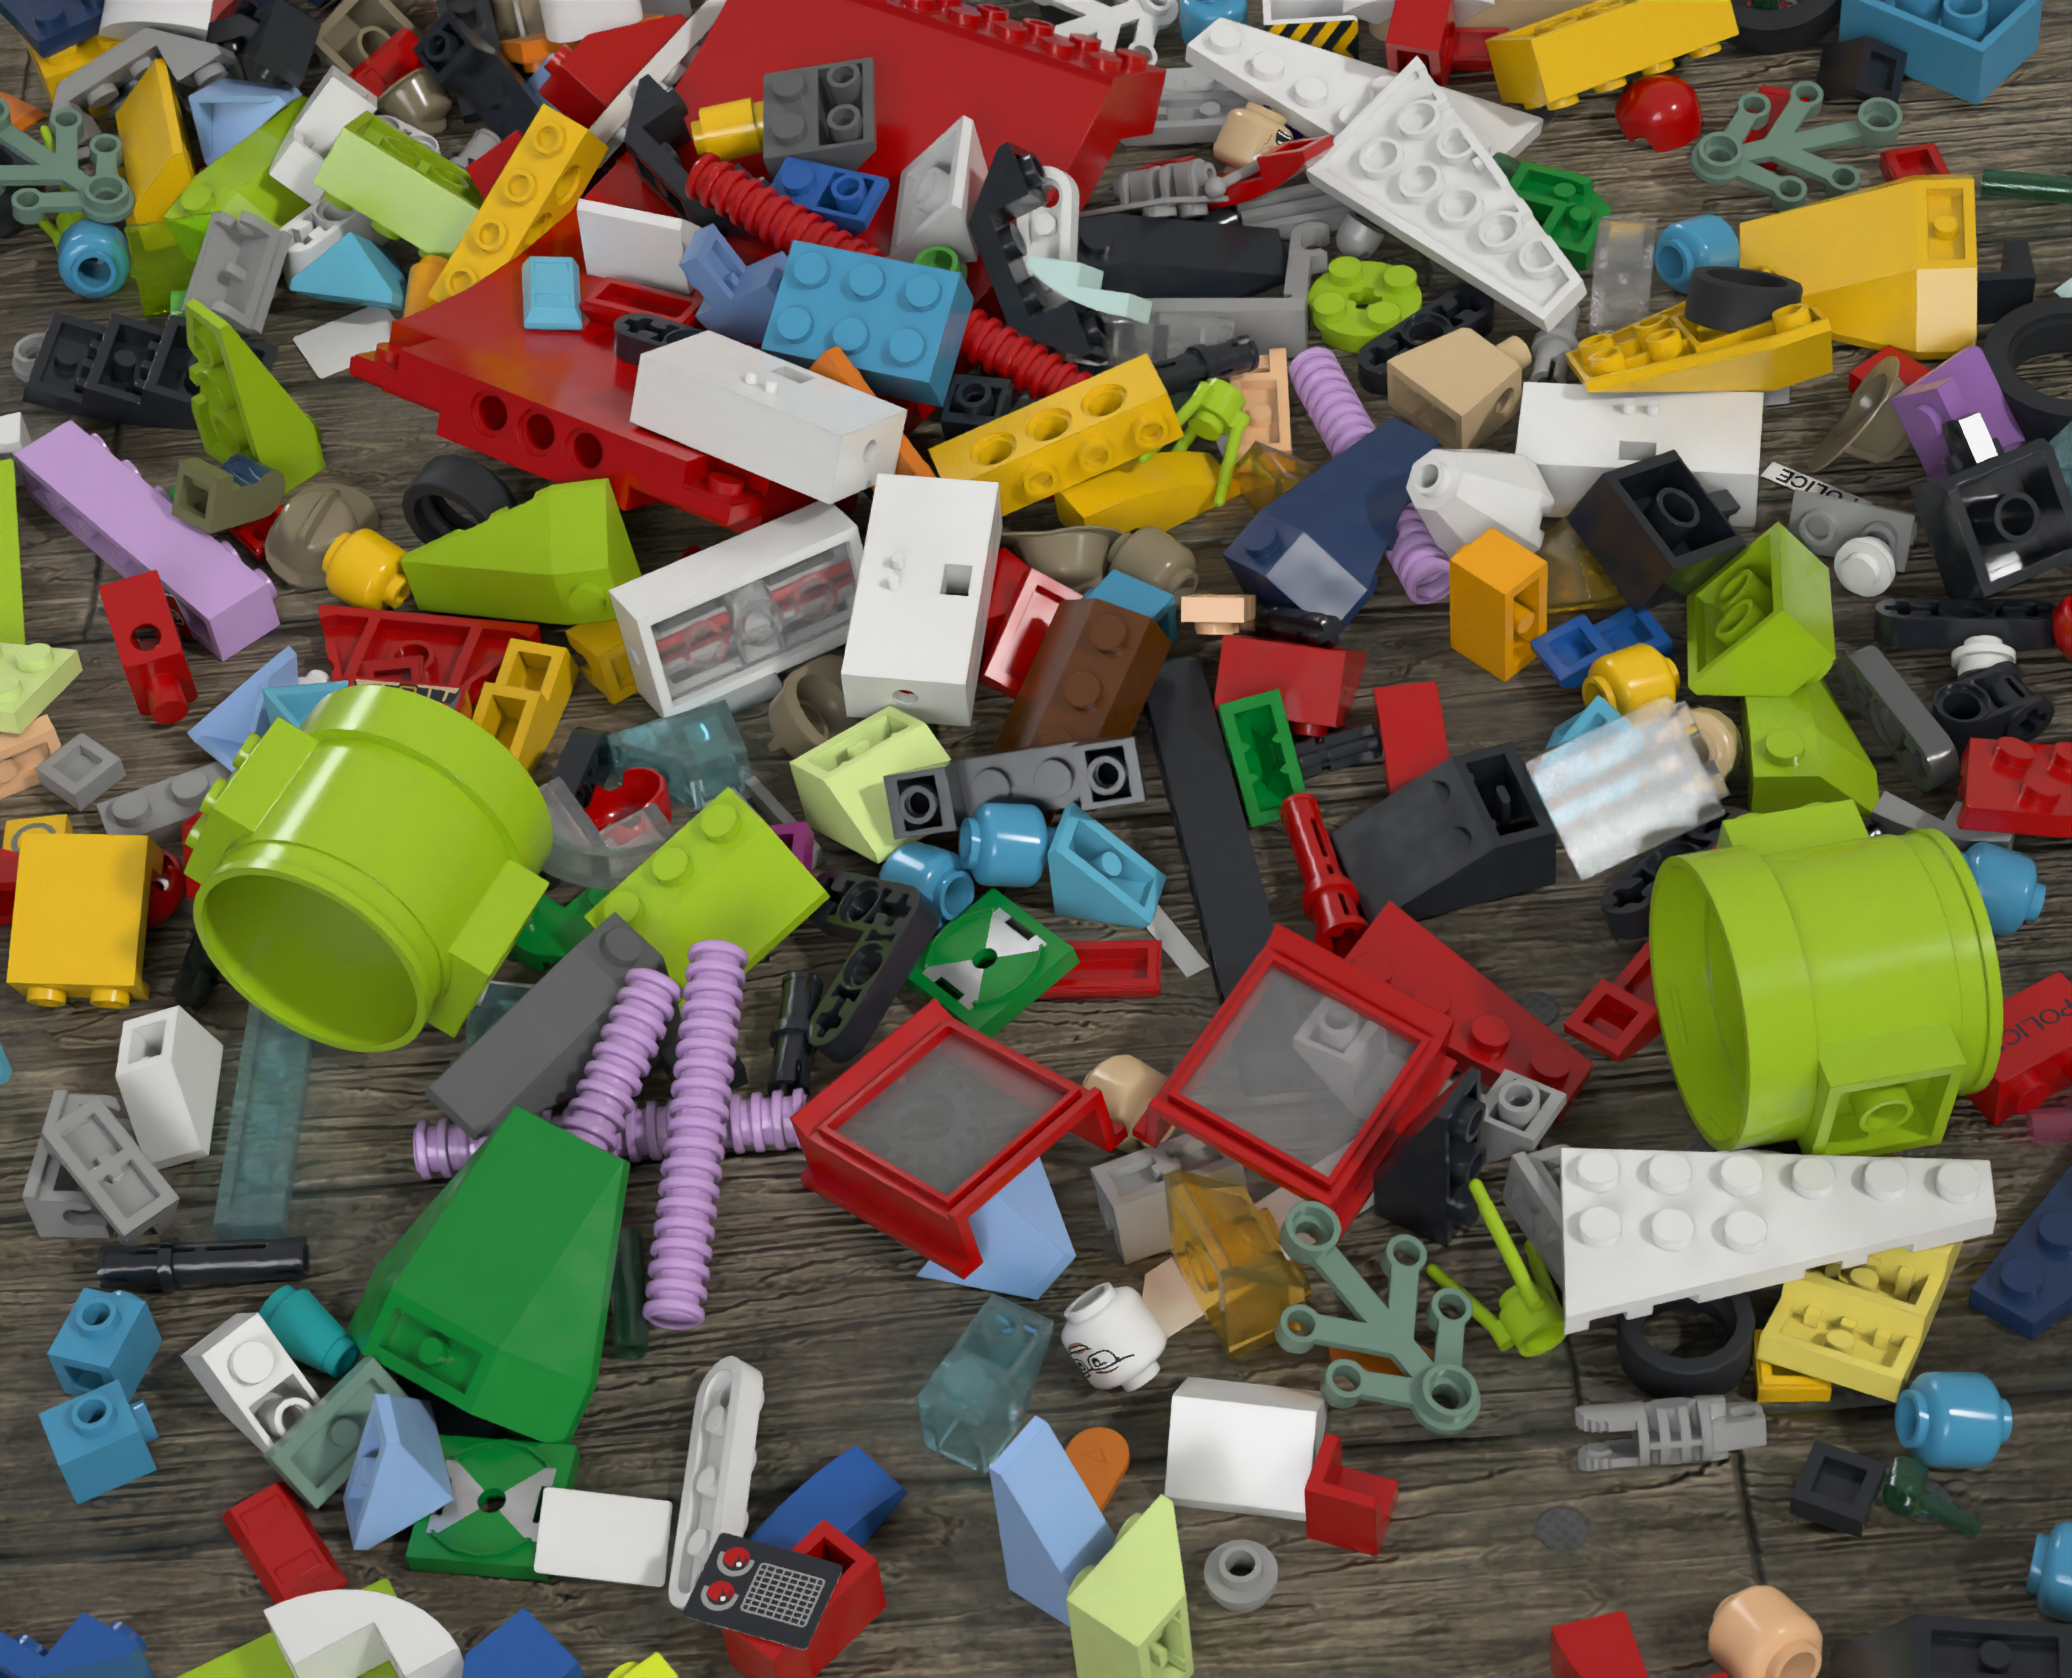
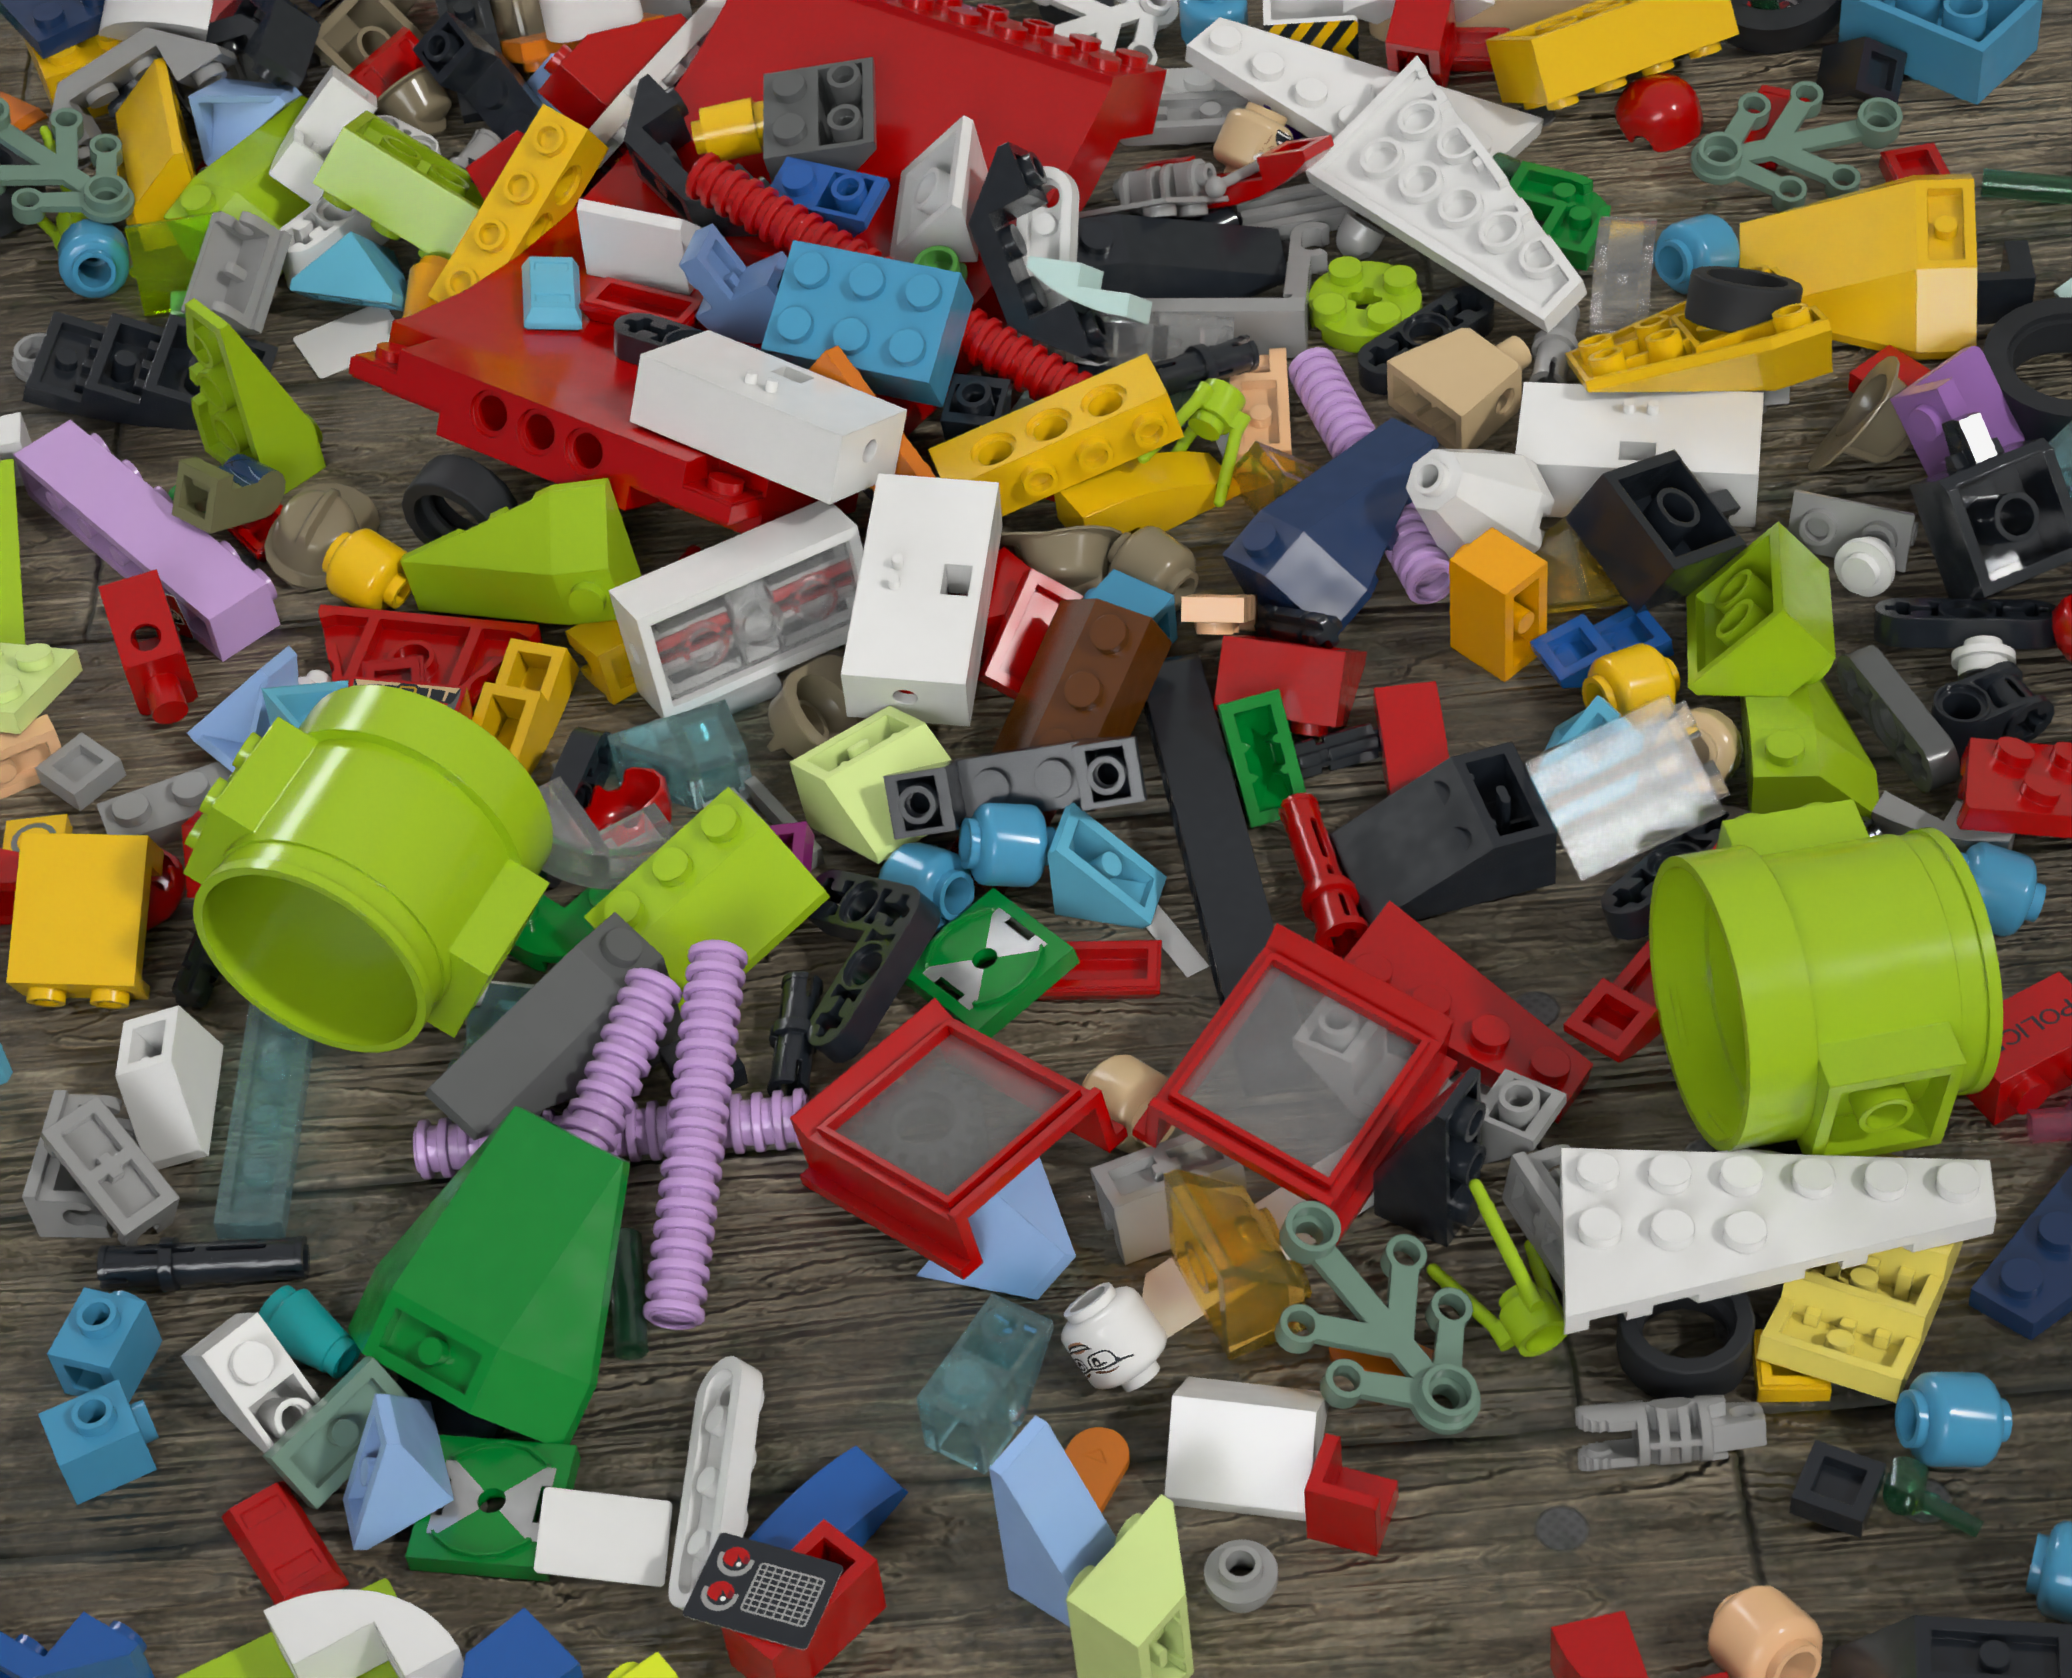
white sticker [1761,462,1873,505] -> none

